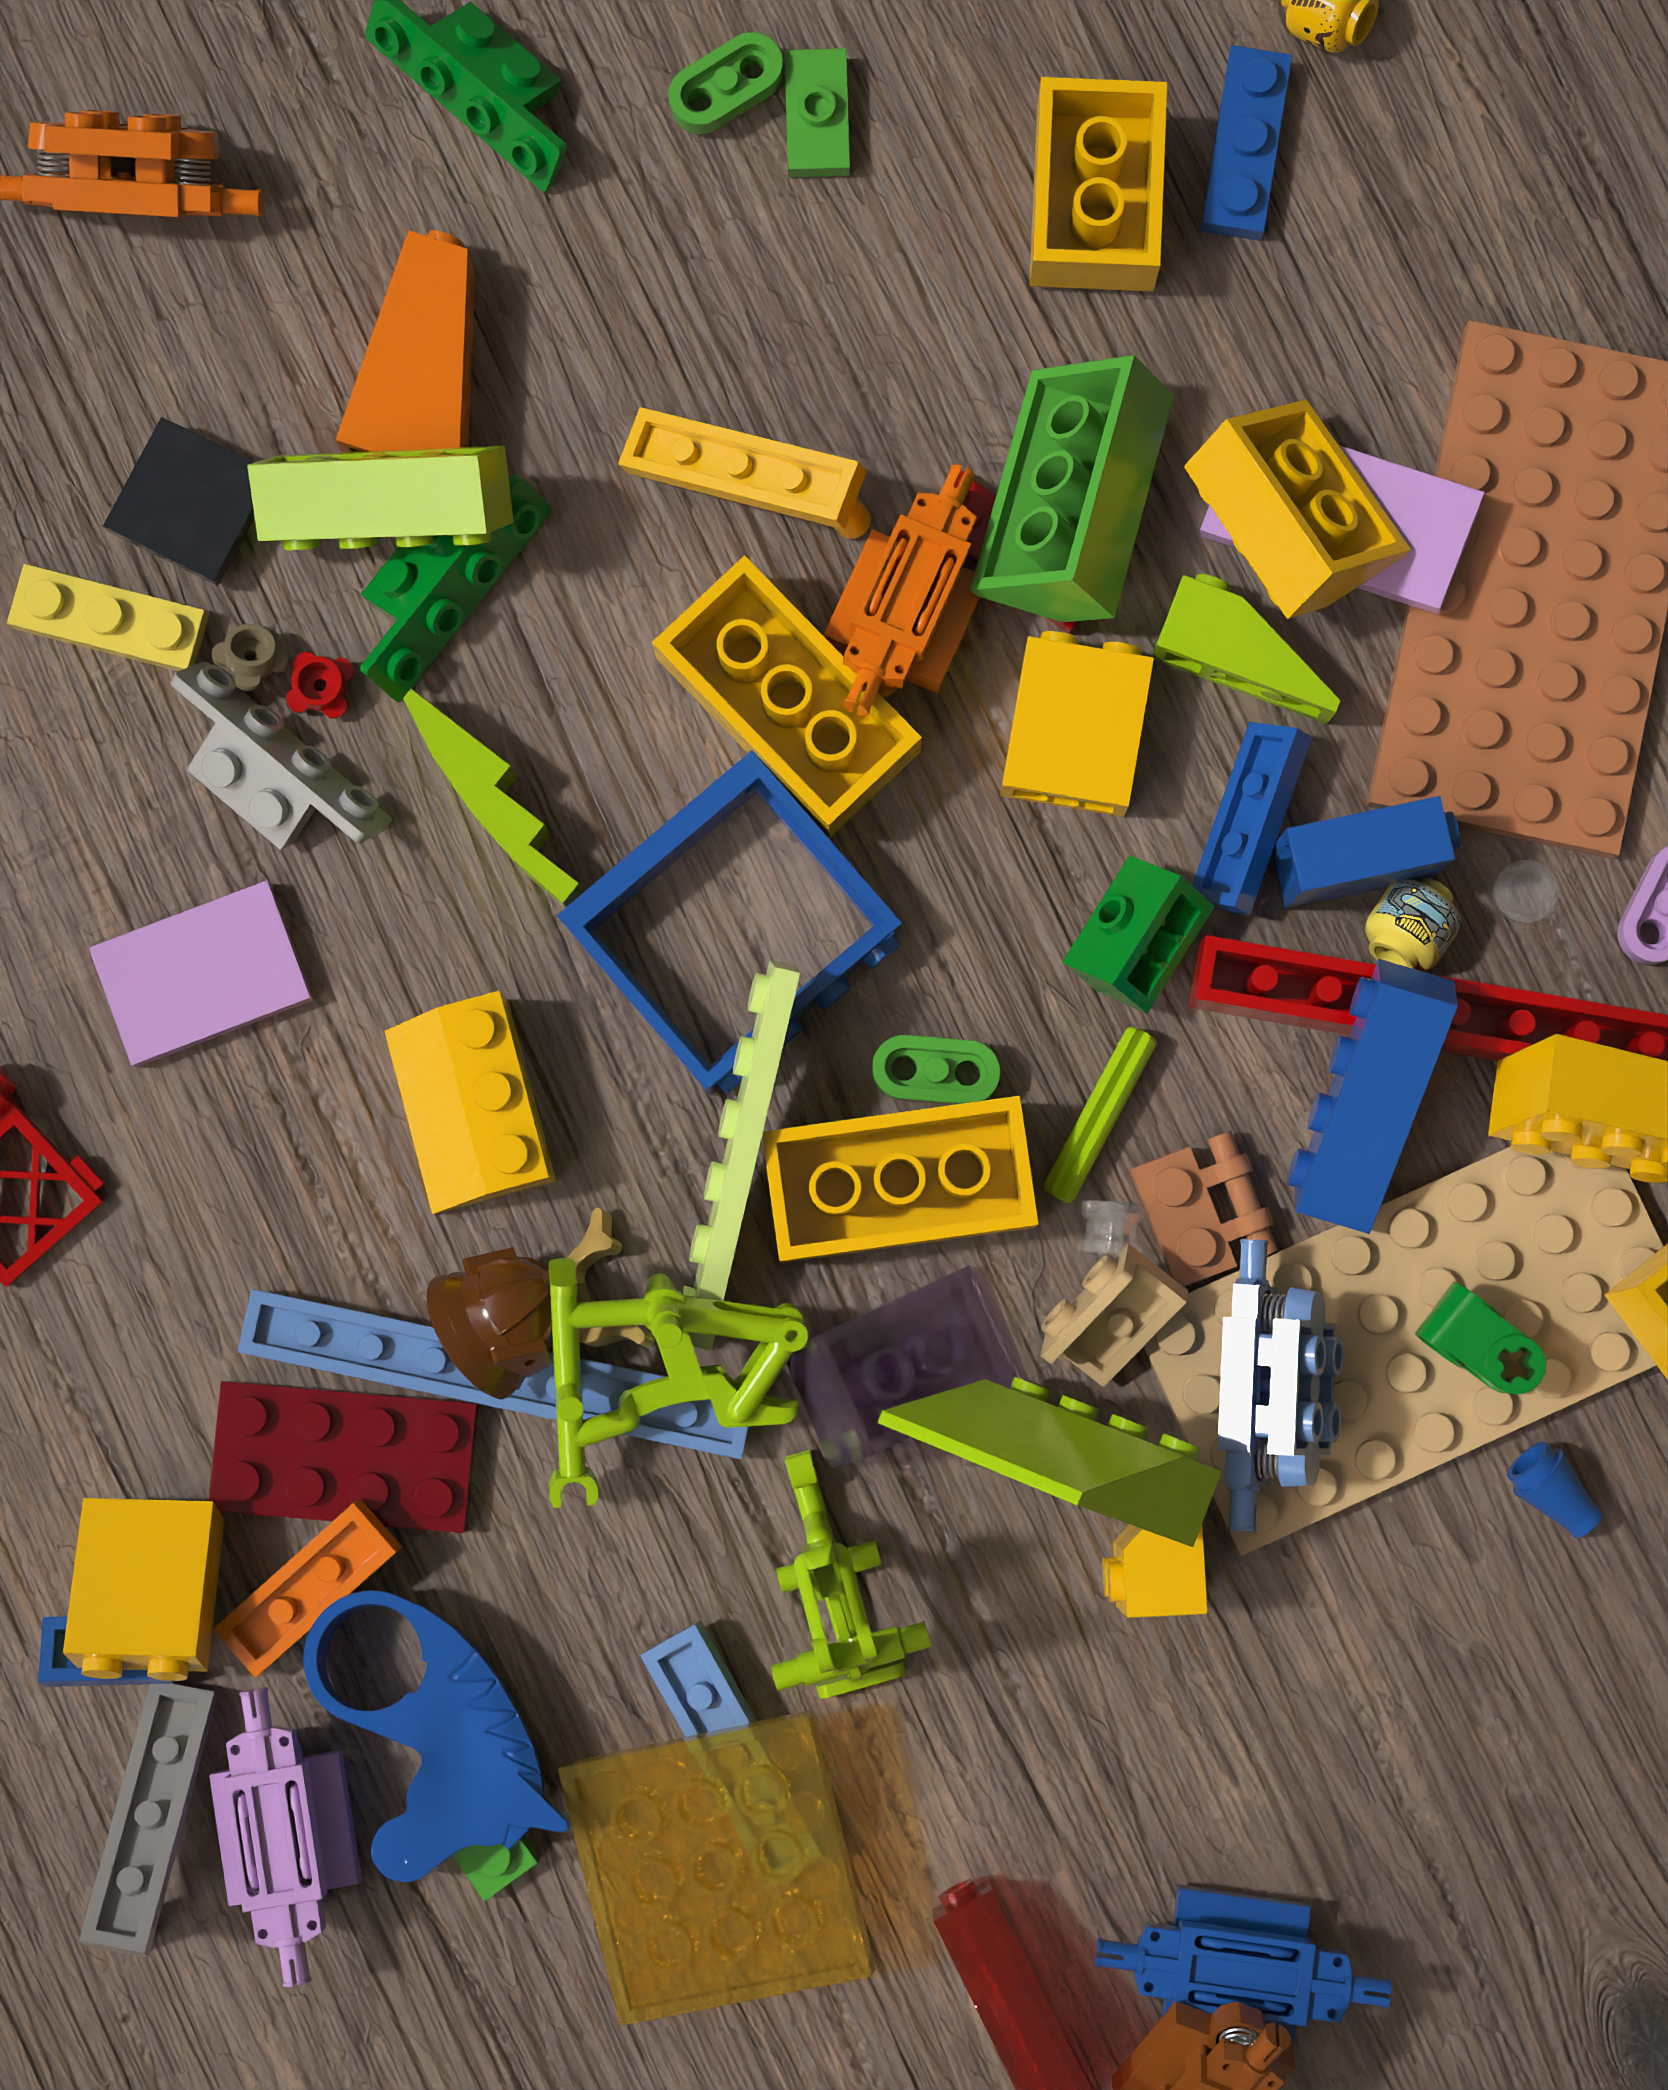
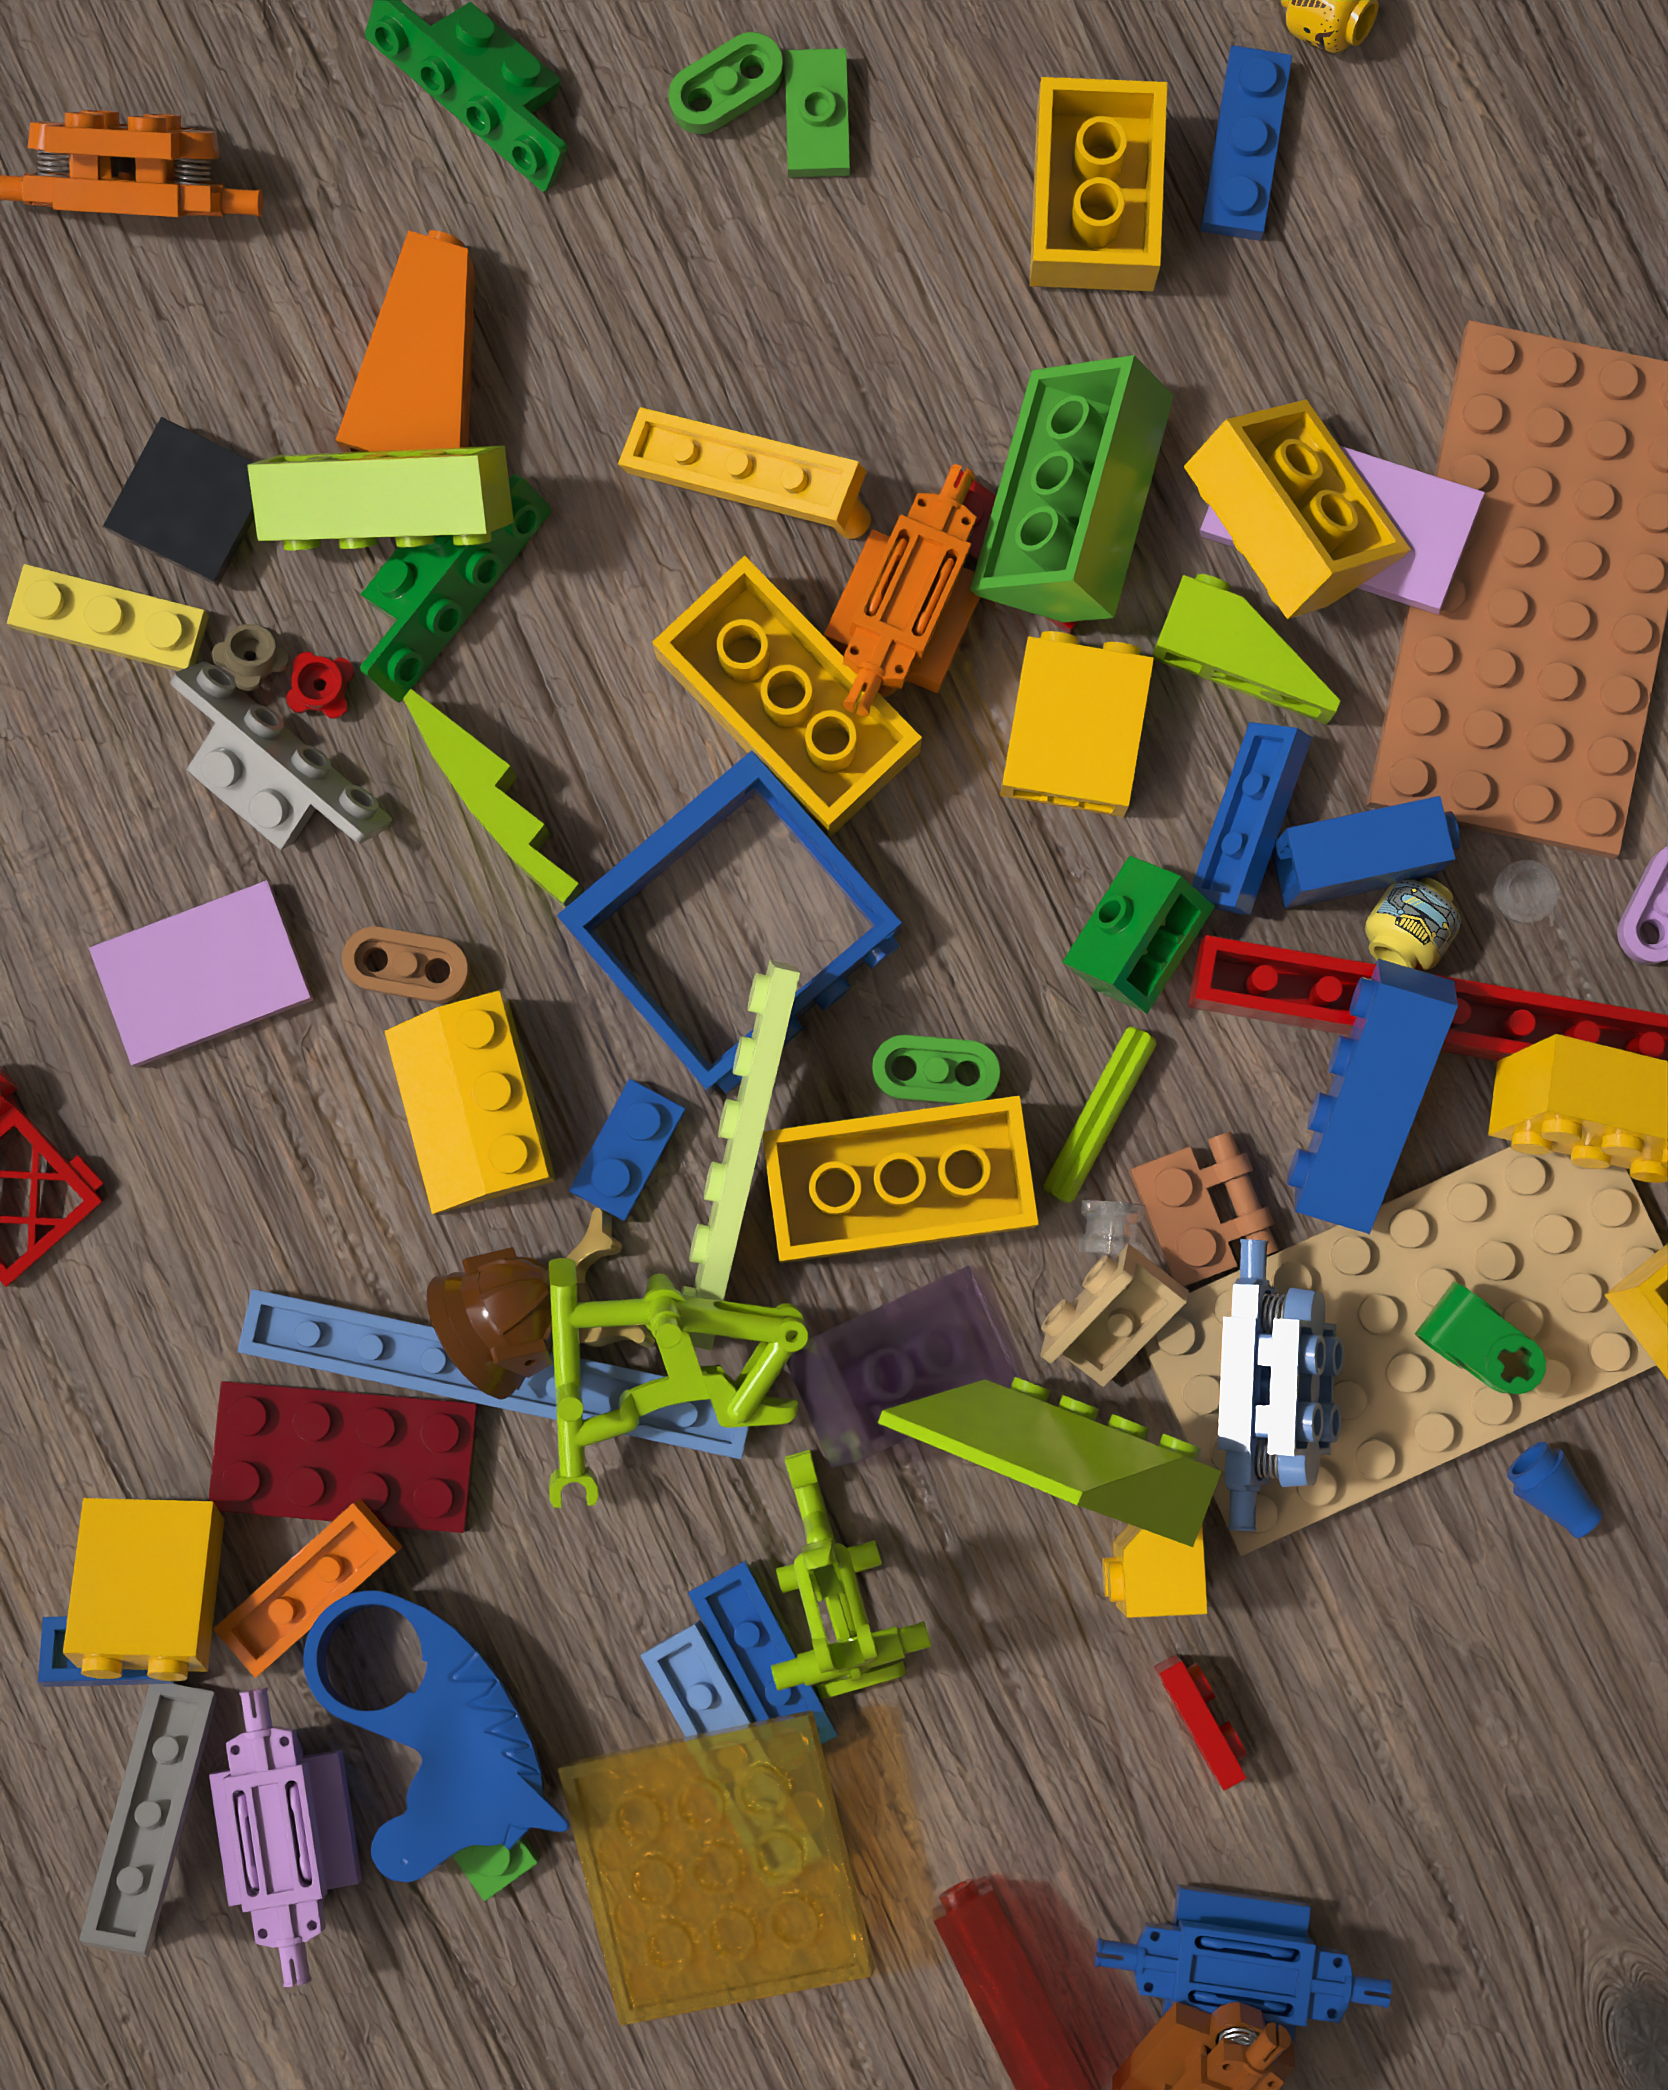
none -> medium nougat plate [342,926,471,1004]
none -> blue plate [569,1079,687,1222]
none -> blue plate [688,1560,839,1767]
none -> red plate [1153,1654,1248,1791]

